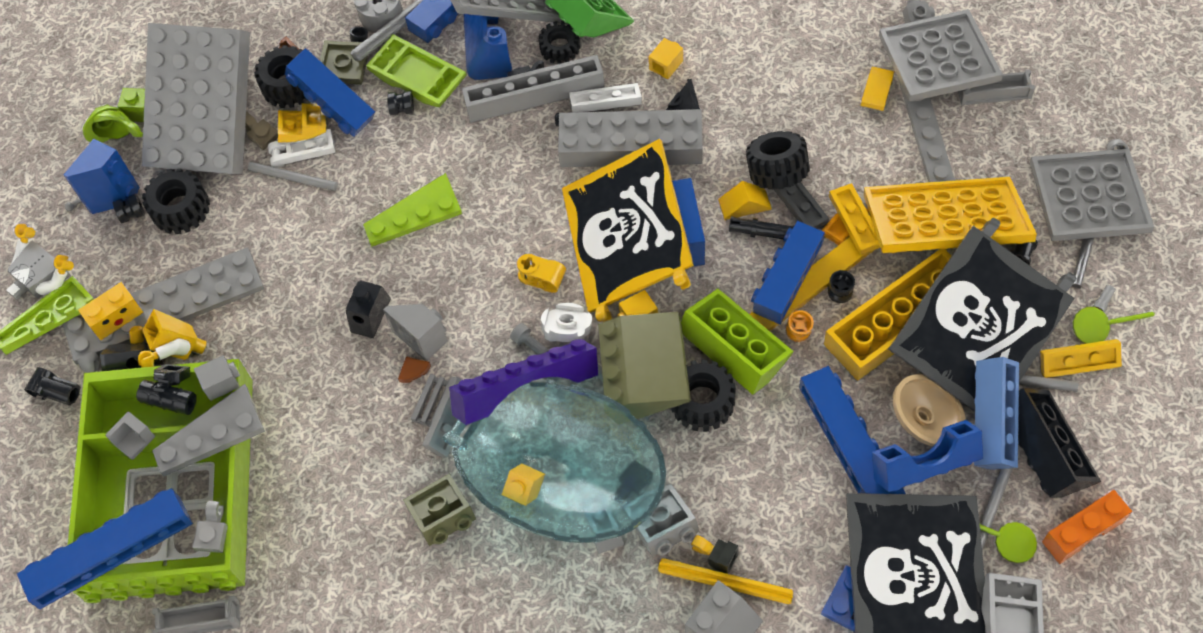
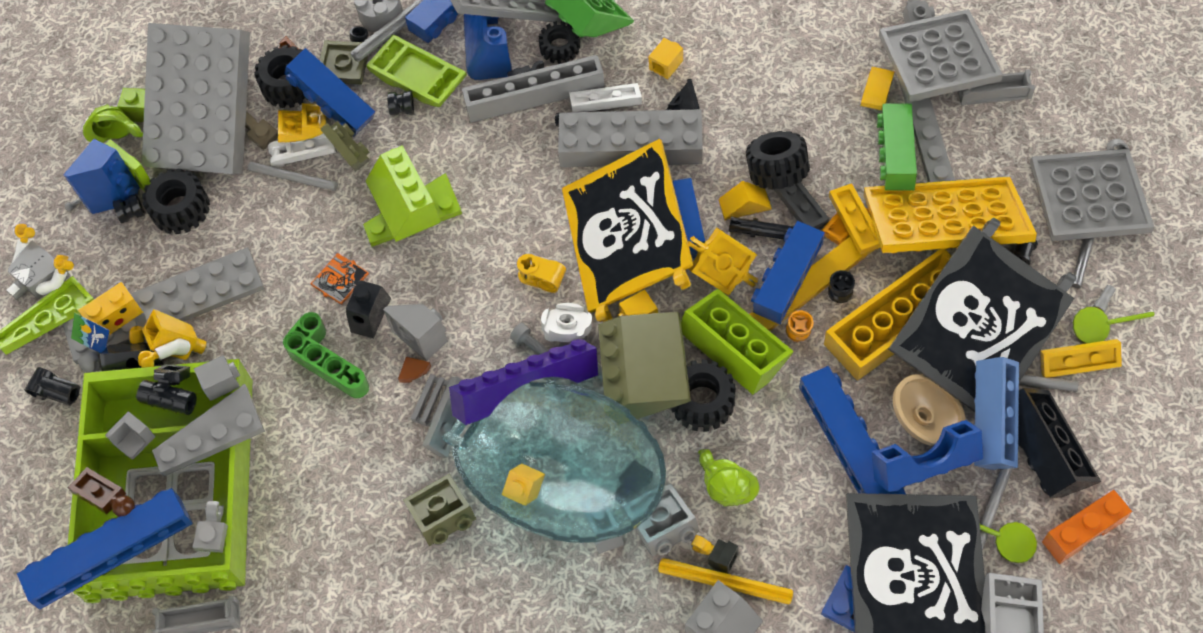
none -> reddish brown plate [67,467,135,517]
none -> sticker [71,313,110,354]
none -> lime plate [105,139,151,191]
none -> bright green beam [283,312,369,398]
none -> piece [310,253,369,305]
none -> olive plate [320,121,370,172]
none -> lime slope [365,145,441,242]
none -> yellow plate [688,227,758,296]
none -> lime piece [698,449,760,507]
none -> bright green brick [877,104,917,190]

